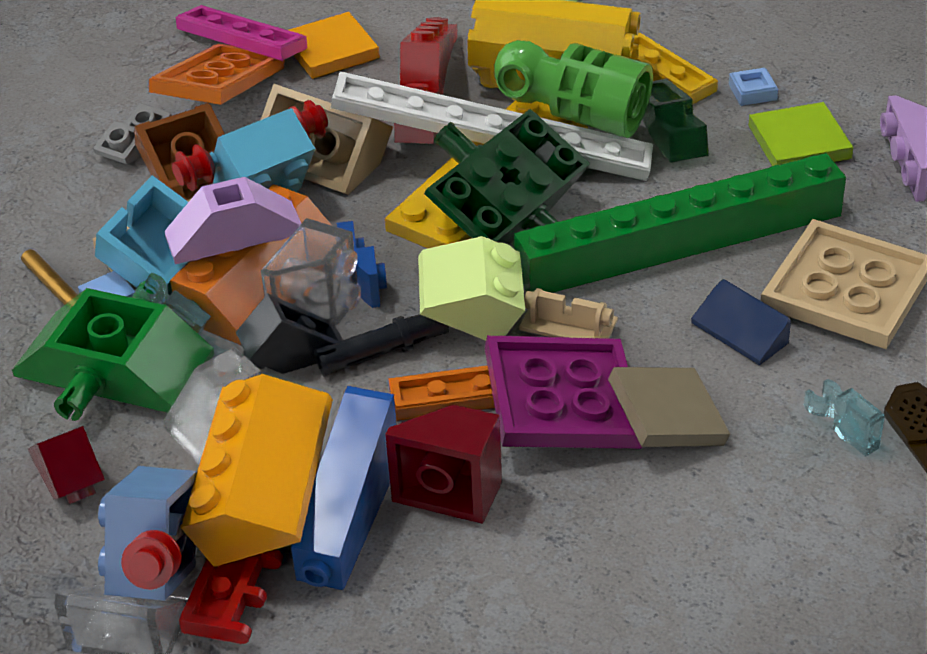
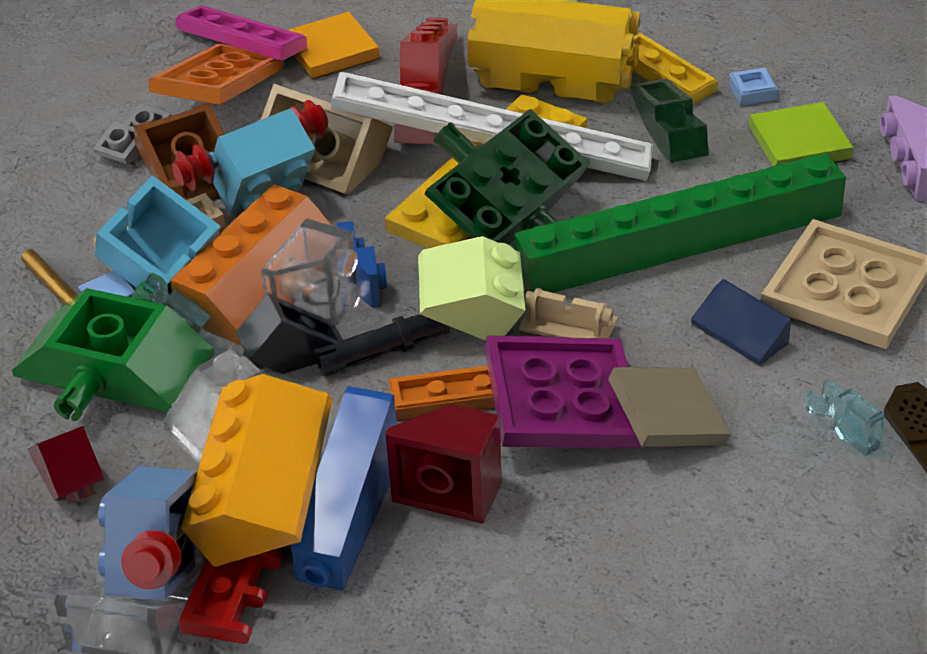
lavender slope [164,177,304,264] -> none
bright green cylinder [494,40,653,138] -> none

